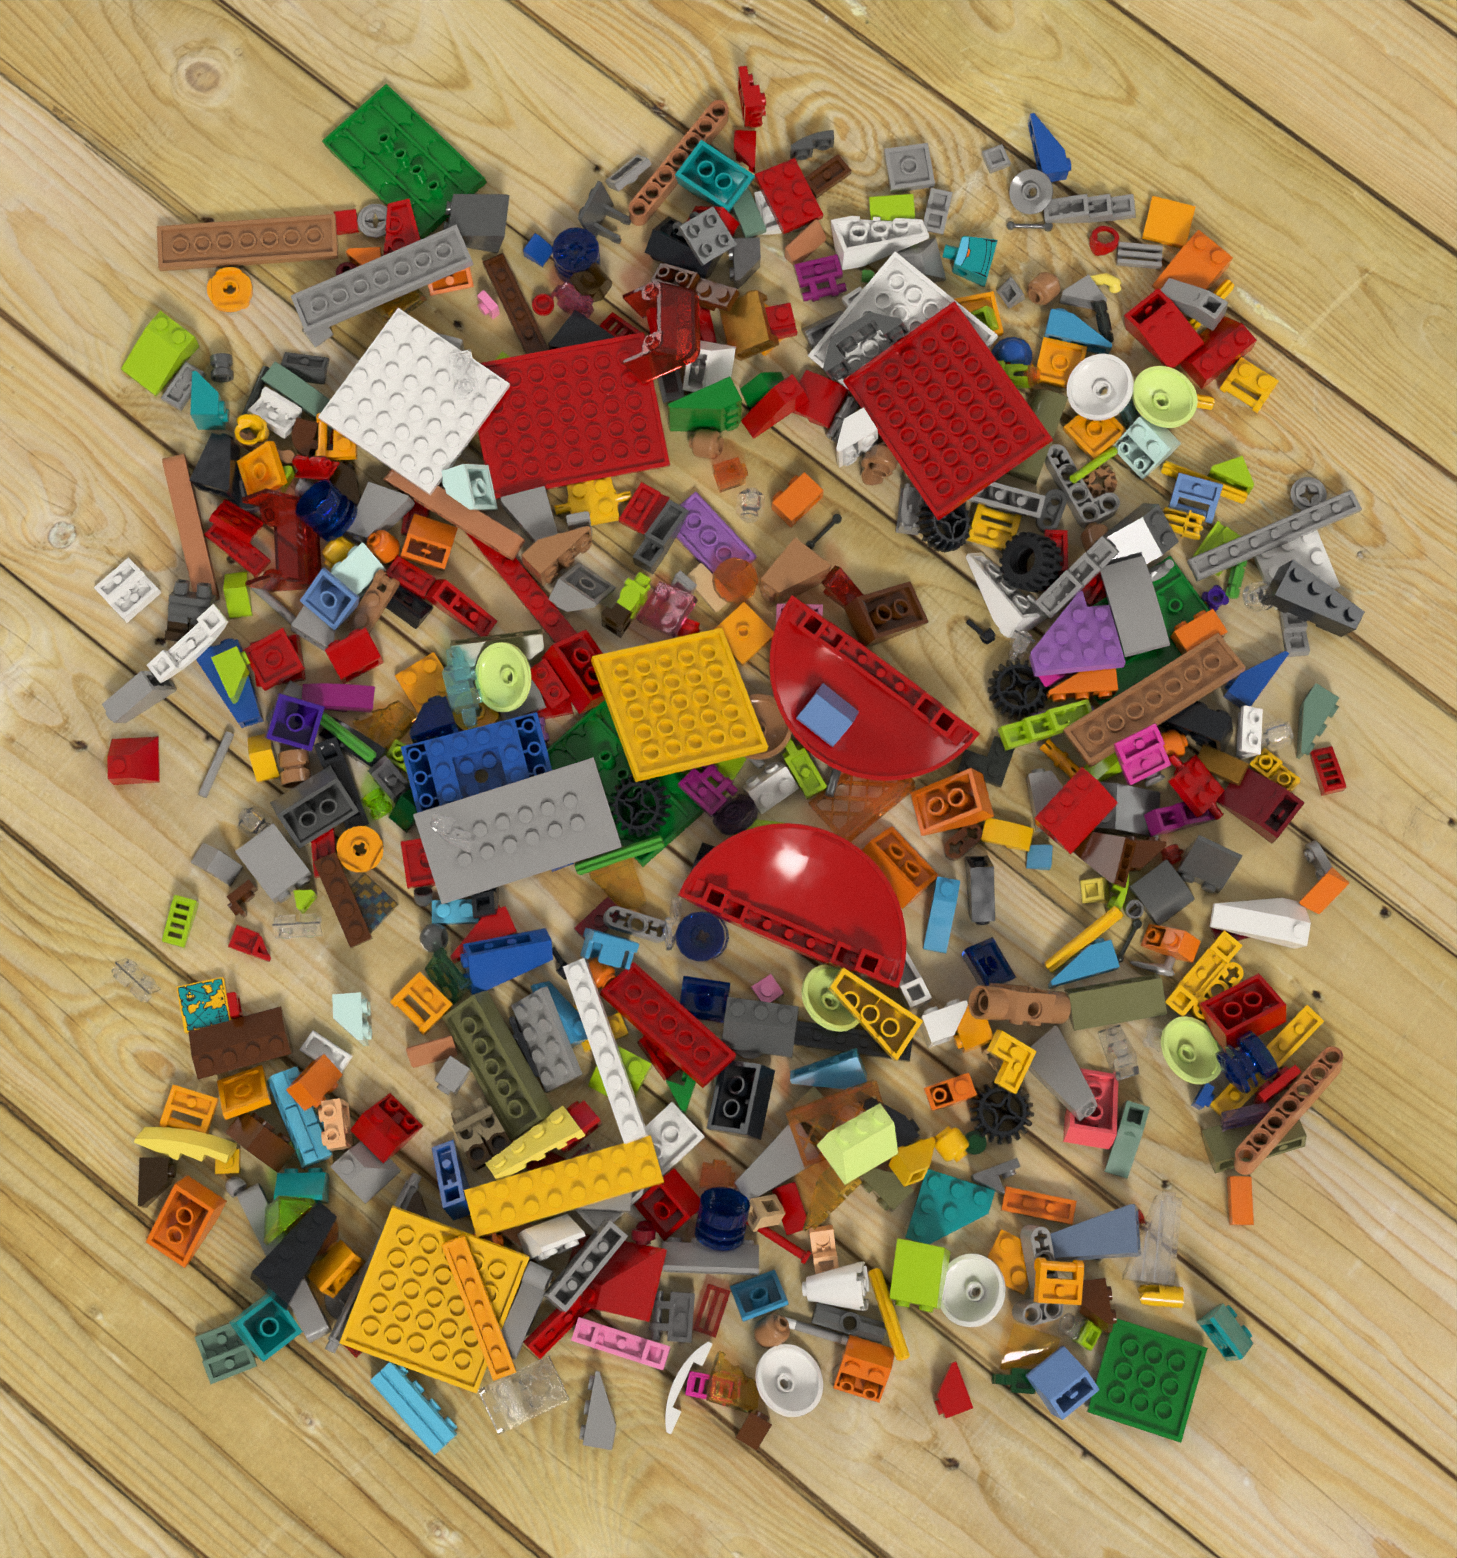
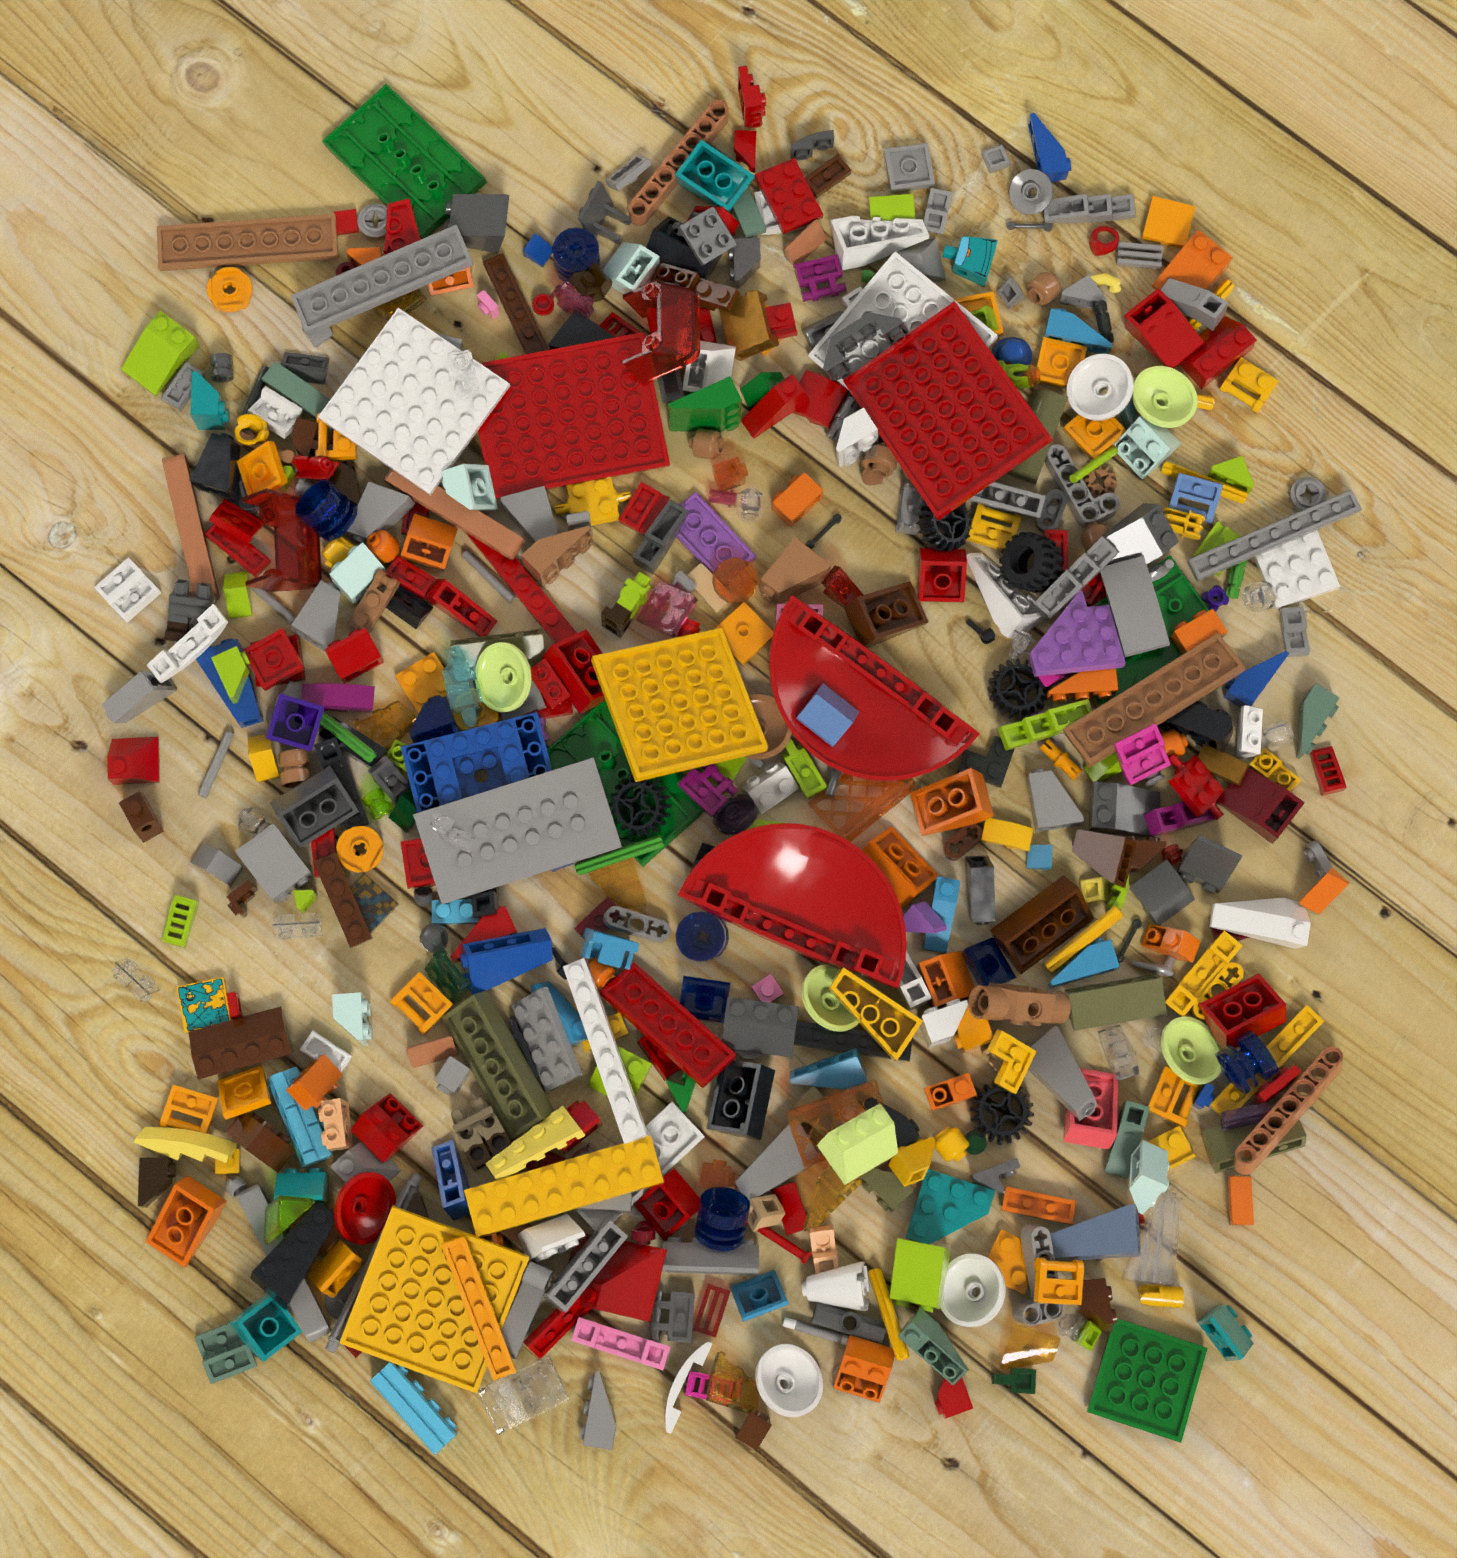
red slope [228,925,271,962] -> none
medium blue slope [300,568,359,631] -> none
light grey slope [548,562,616,612] -> none
clear slope [663,898,682,951] -> none
medium nougat head [754,1313,790,1349] -> none
medium blue slope [1025,1345,1100,1420] -> none
red slope [1034,767,1118,855] -> none
flat silver hinge [1124,900,1144,919] -> none
wedge [1261,559,1365,637] -> none
none -> reddish brown torso [119,791,164,843]
none -> red dish [334,1172,396,1245]
none -> light grey bar [461,550,516,603]
none -> light aqua slope [603,242,660,301]
none -> clear pink pin [708,488,738,508]
none -> sand green slope [898,1308,969,1385]
none -> medium lavender slope [903,901,947,933]
none -> orange slope [917,951,975,1009]
none -> red slope [918,548,967,602]
none -> reddish brown slope [990,875,1094,974]
none -> light aqua slope [1129,1140,1170,1214]
none -> light orange plate [1148,1066,1203,1128]
none -> yellow plate [1148,1126,1196,1170]

